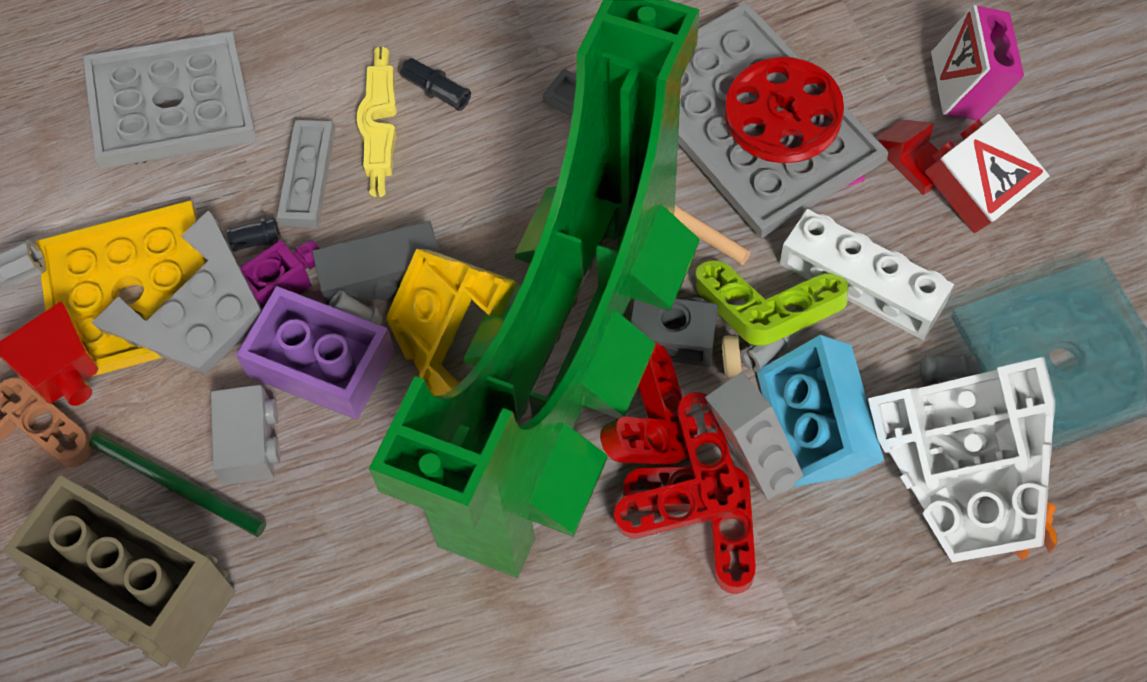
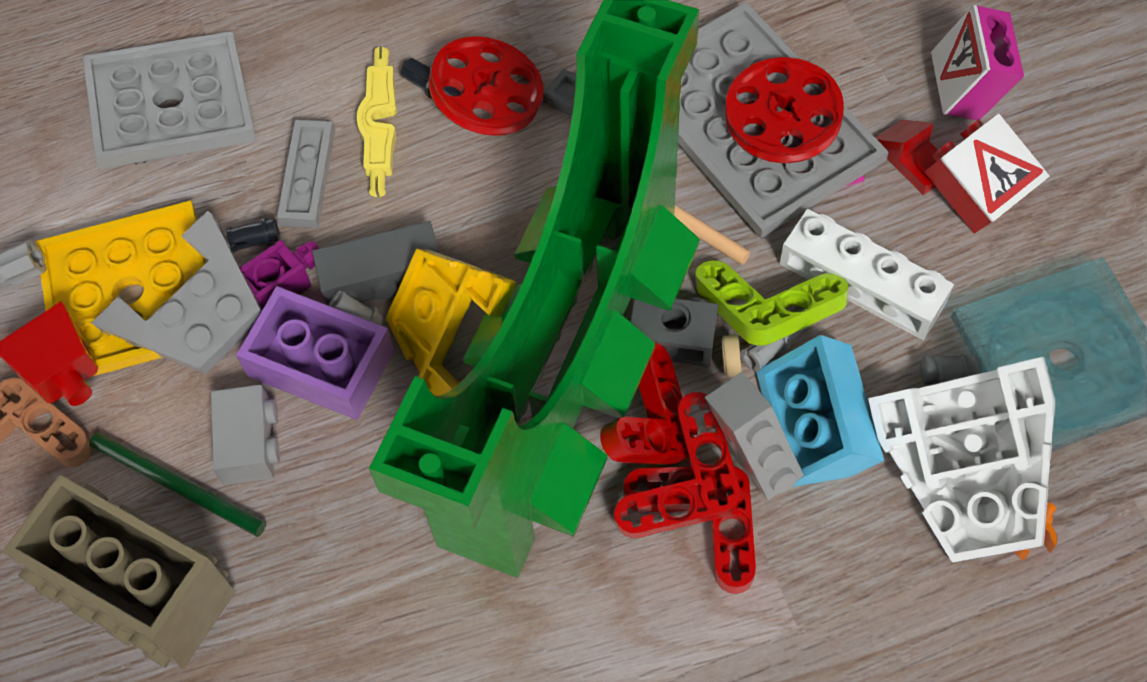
none -> red wedge [428,36,544,136]

